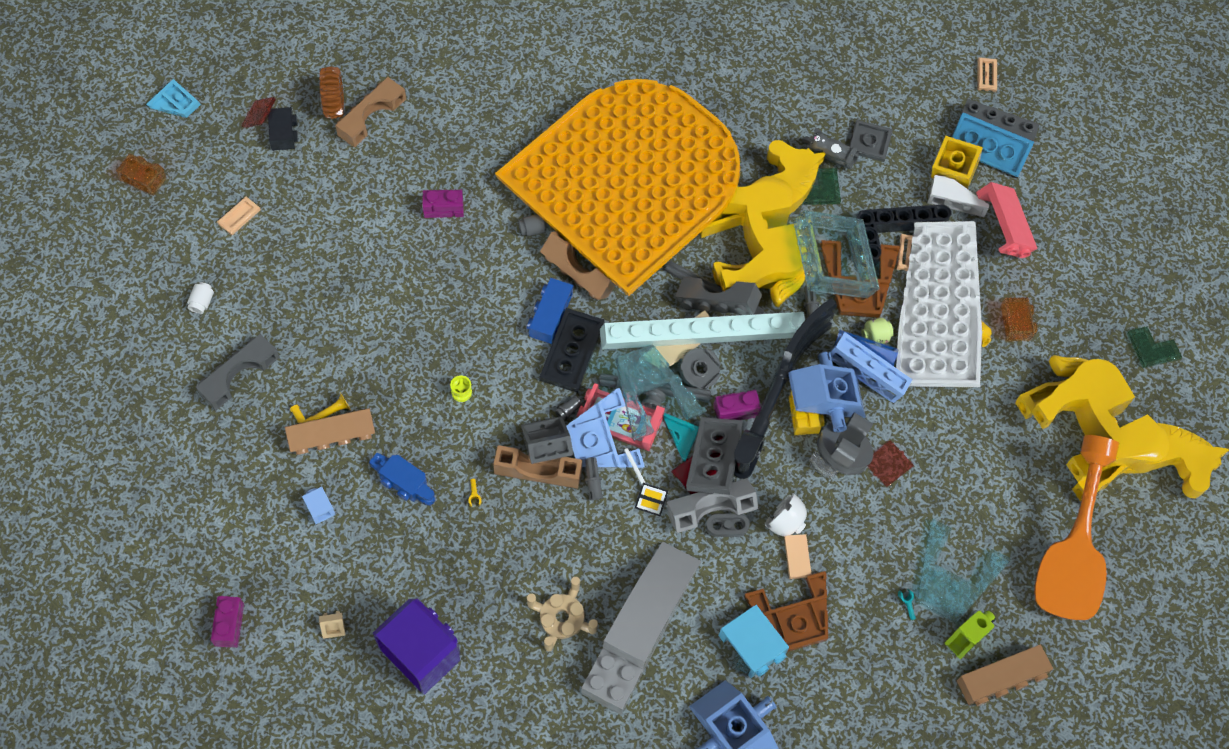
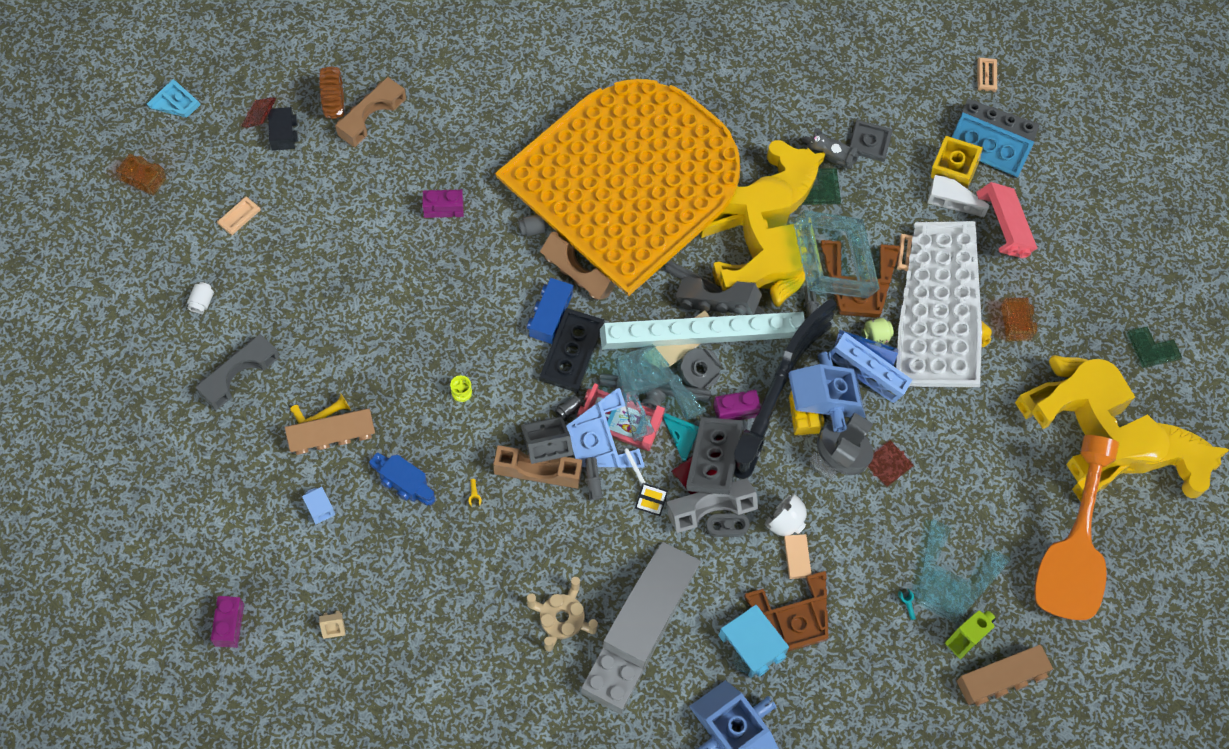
dark purple plate [373,599,460,695] -> none
black beam [854,204,952,268] -> none

